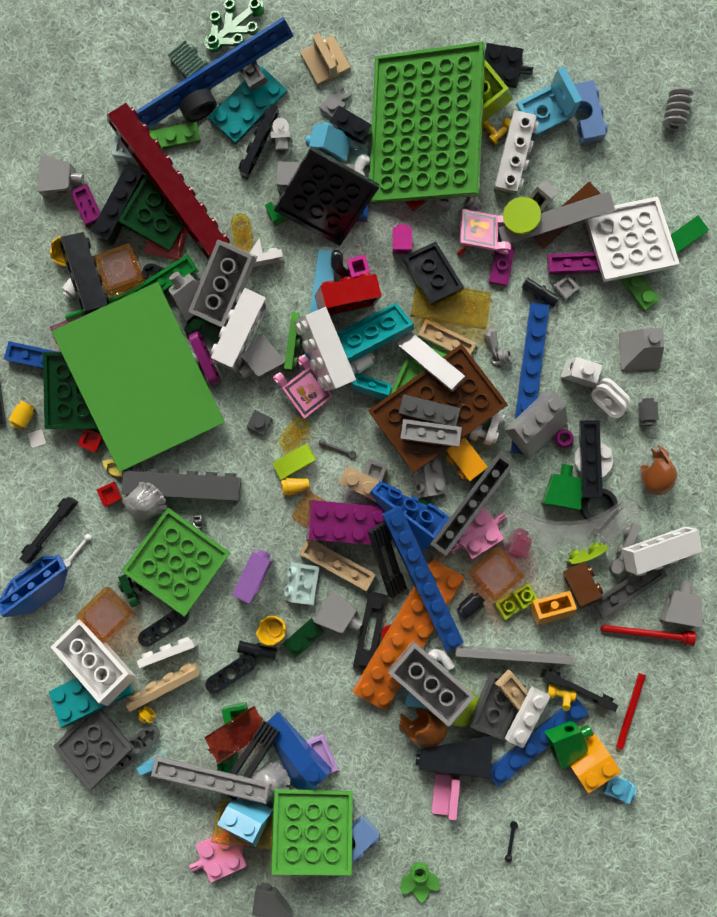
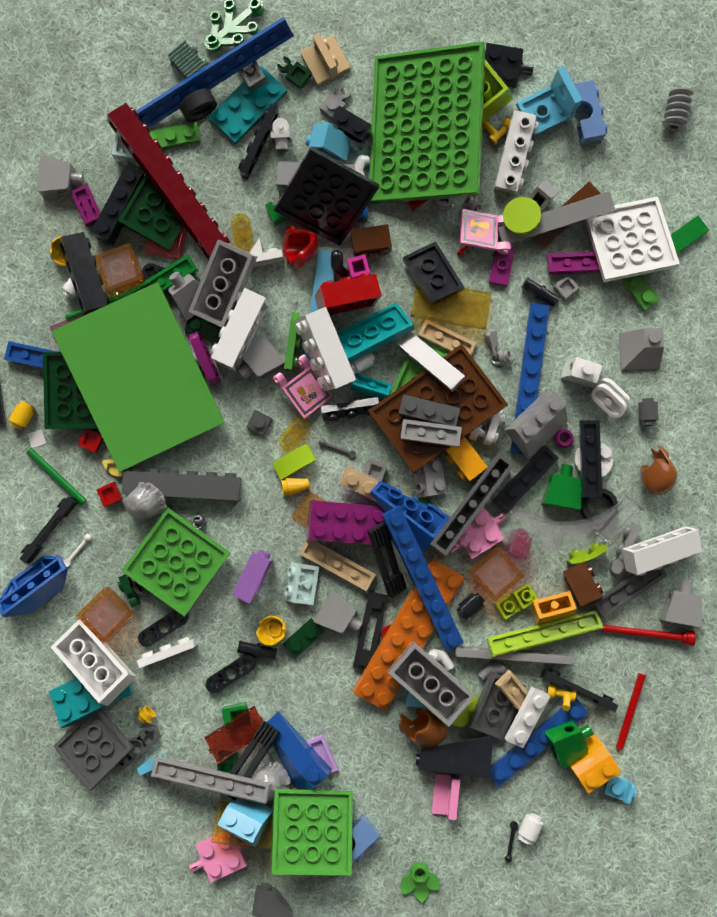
tan plate [126,662,200,712] -> none
dark pink brick [392,224,412,254] -> none
none -> green bar [26,448,87,505]
none -> dark green plate [277,56,312,90]
none -> red hair [282,225,318,269]
none -> black plate [321,397,379,421]
none -> reddish brown brick [351,224,392,258]
none -> light grey arm [478,662,508,681]
none -> lime tile [486,610,603,658]
none -> black plate [492,445,559,514]
none -> white brick [518,813,543,845]

